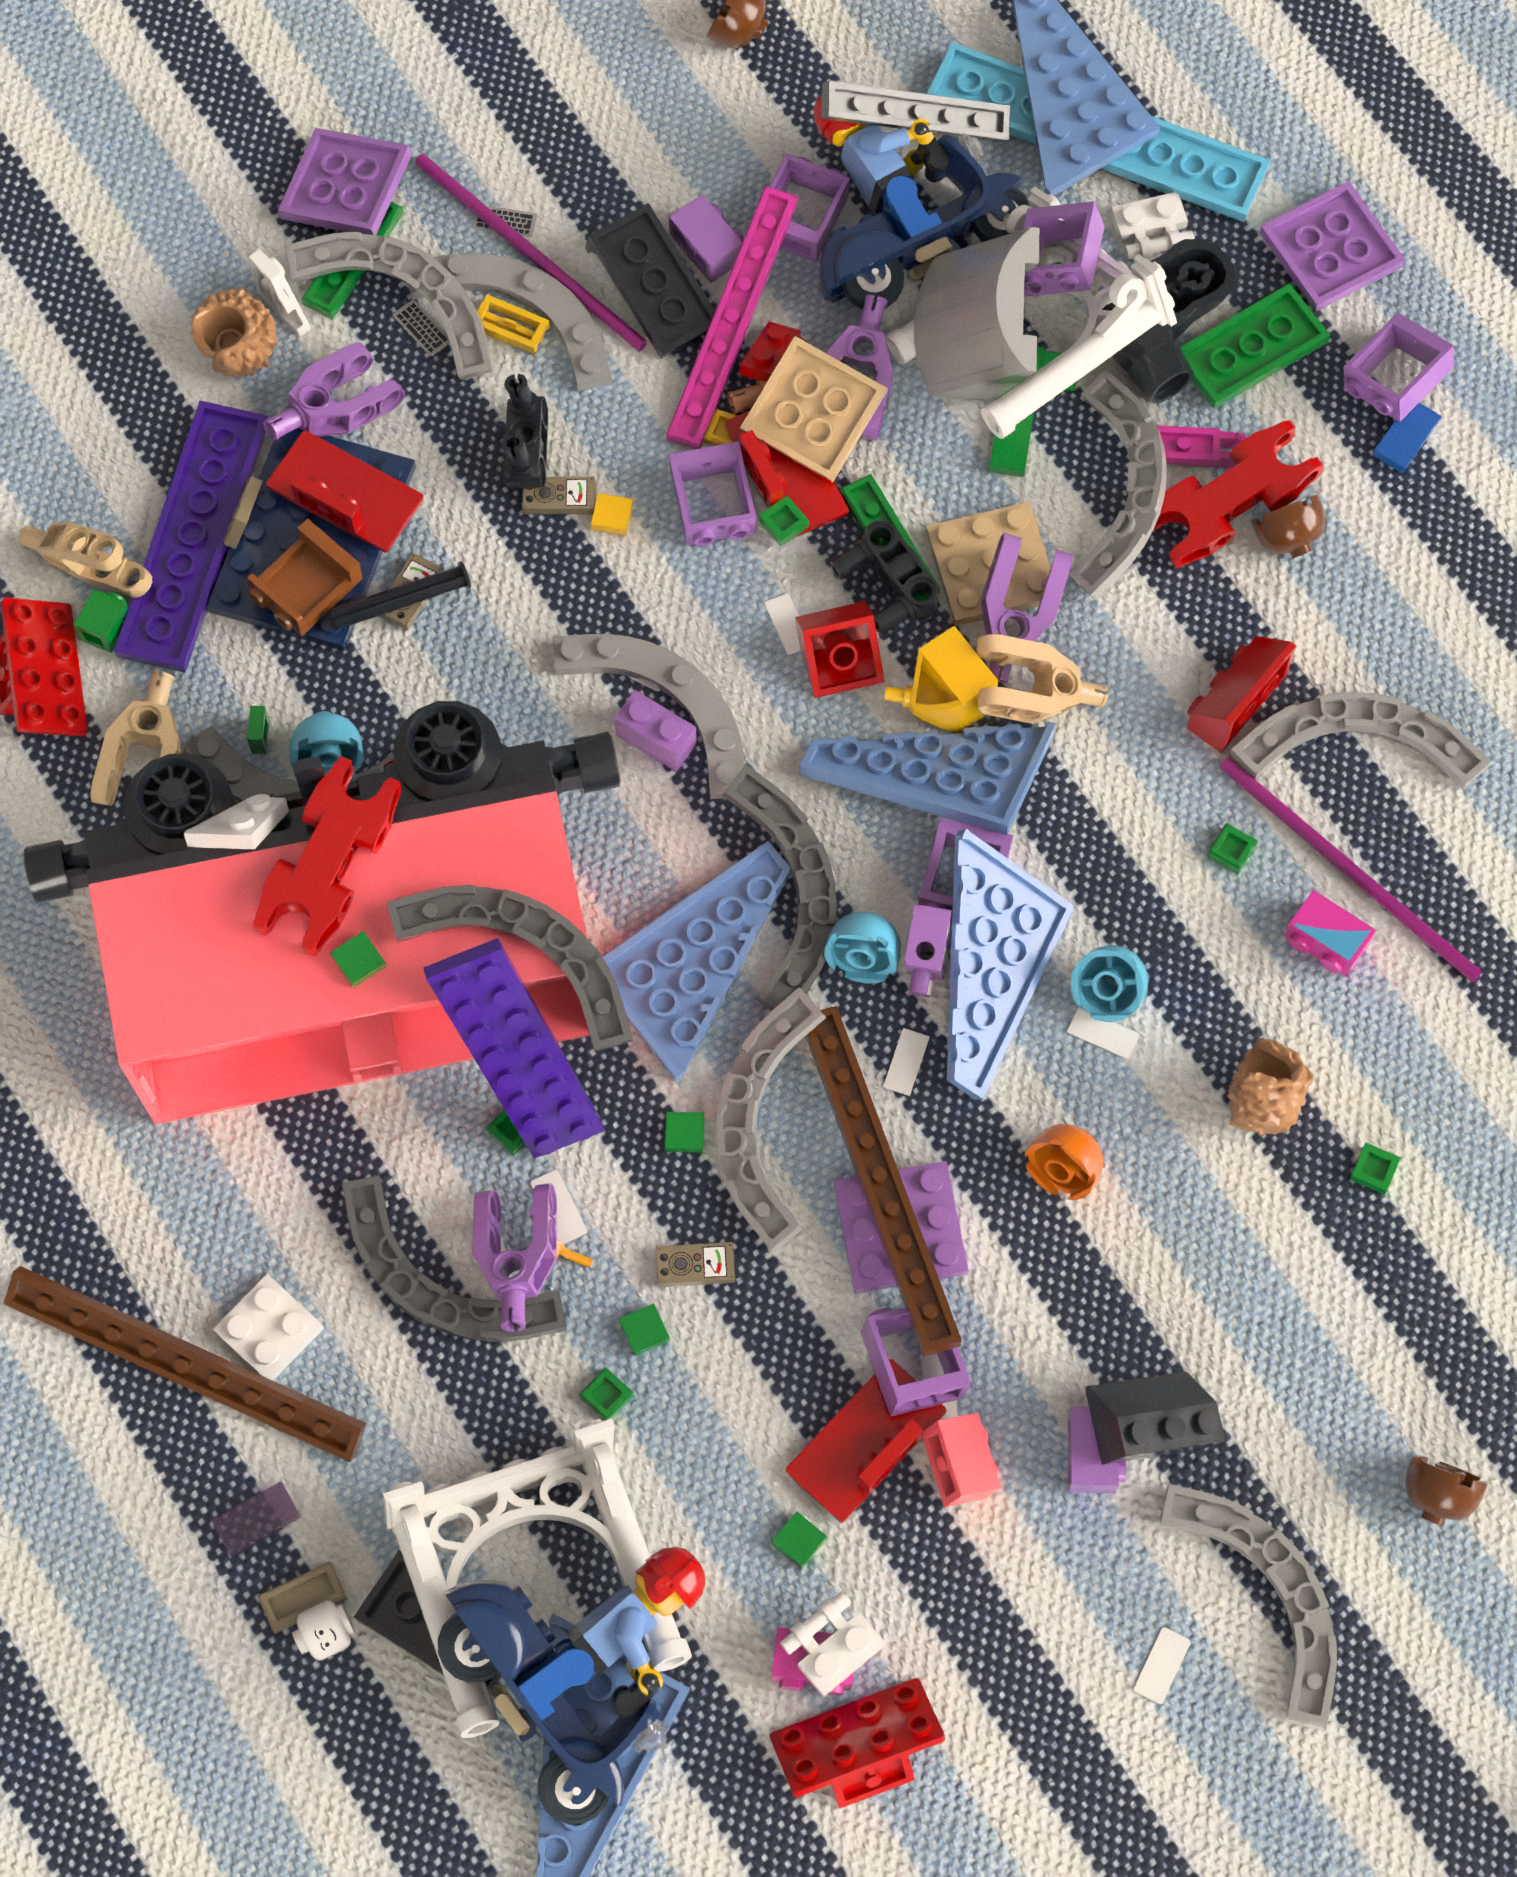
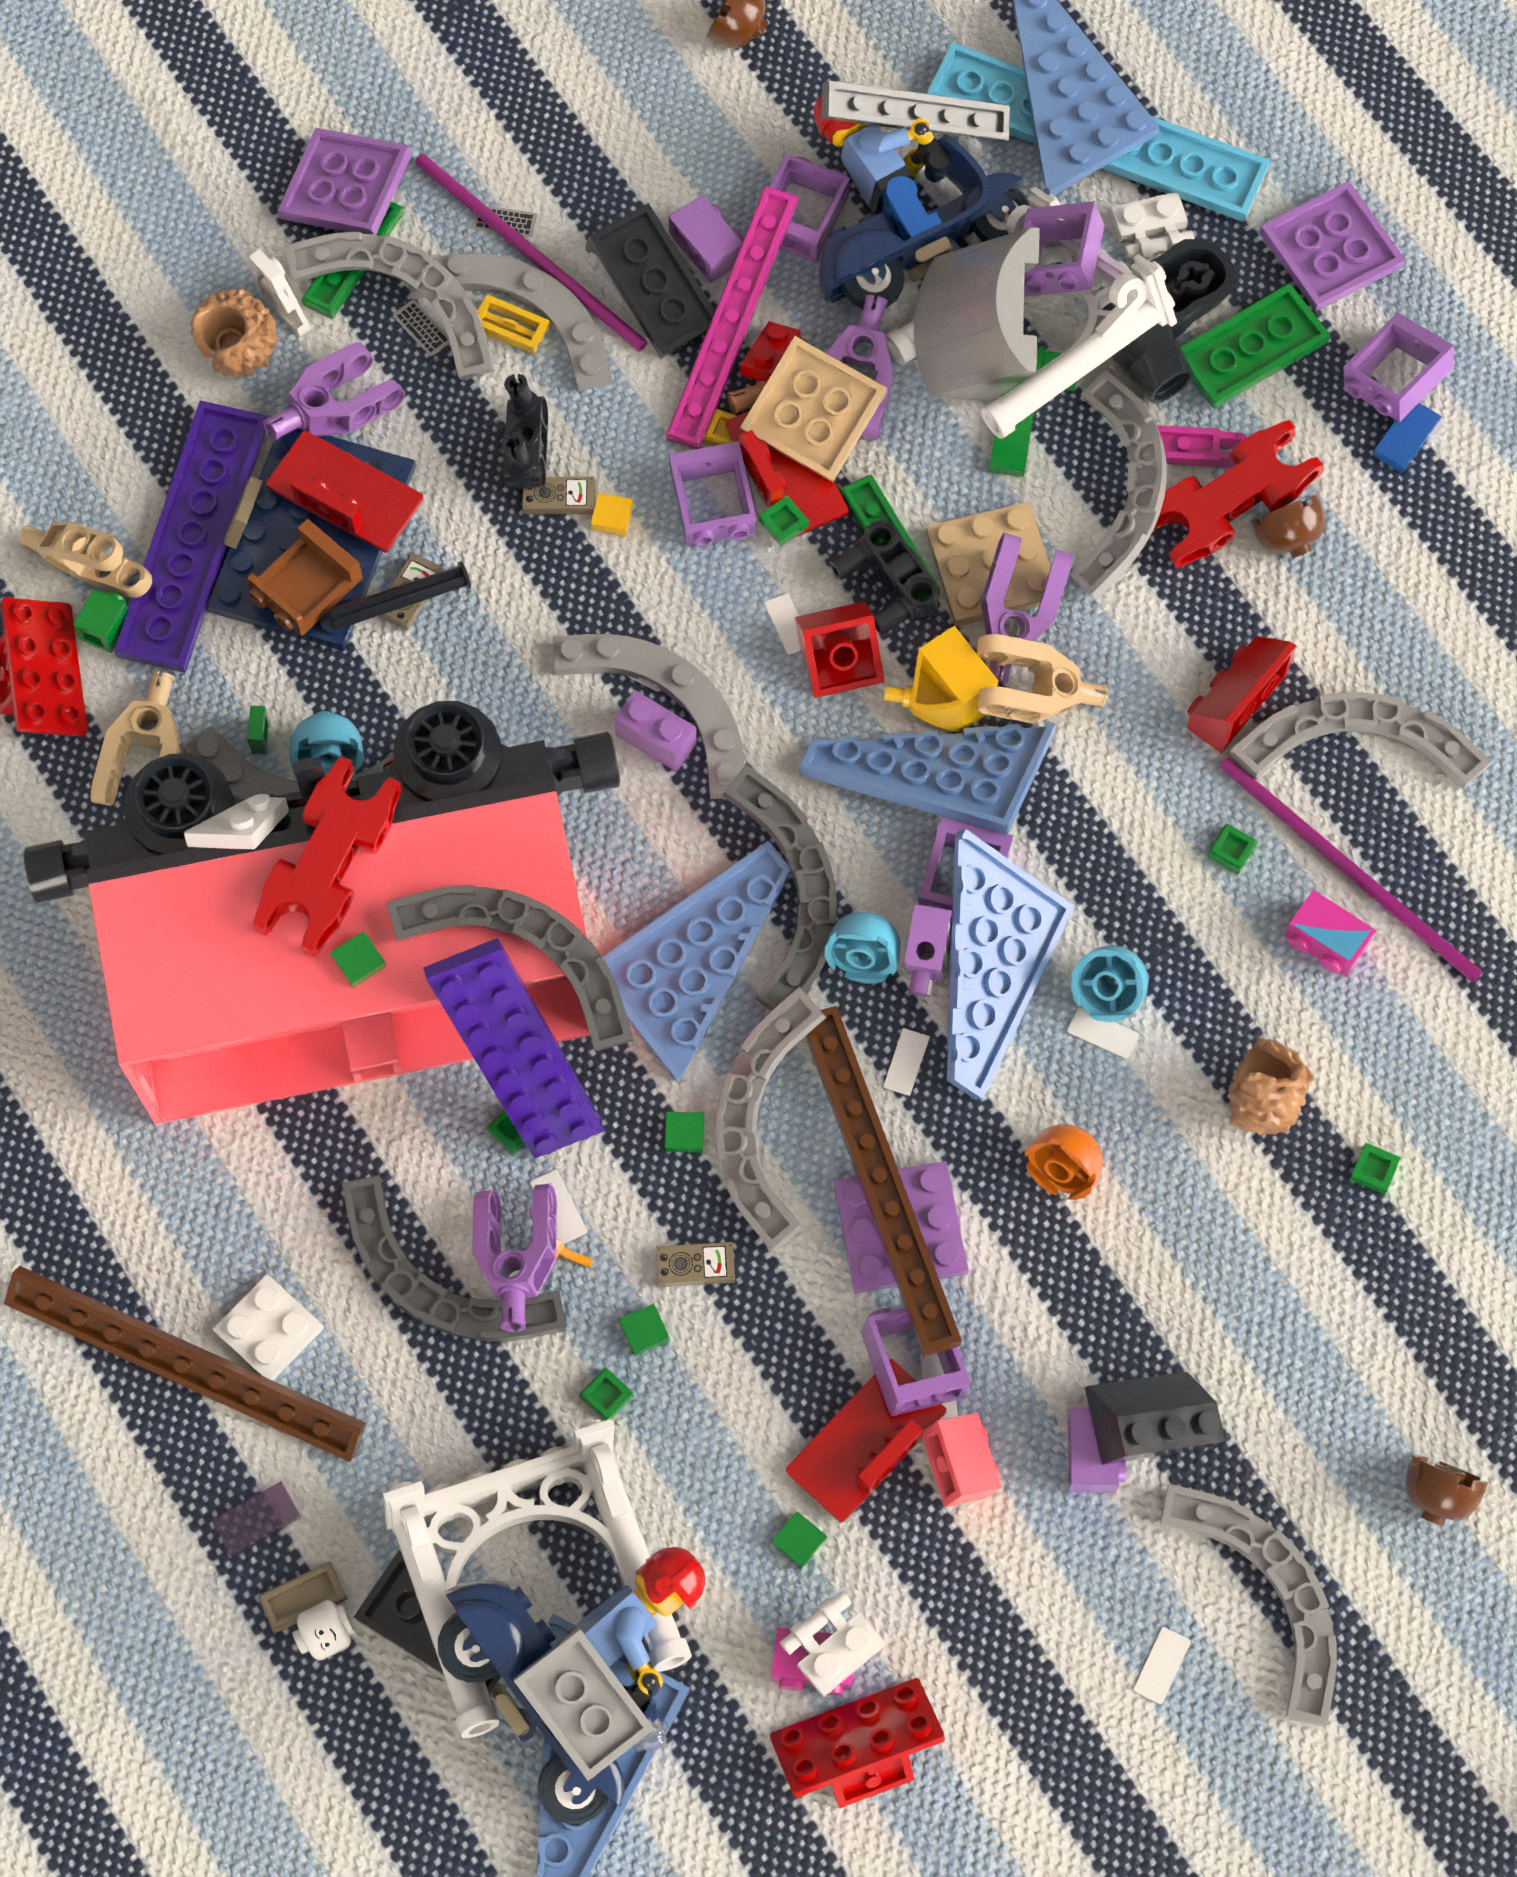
none -> light grey plate [513,1628,654,1781]

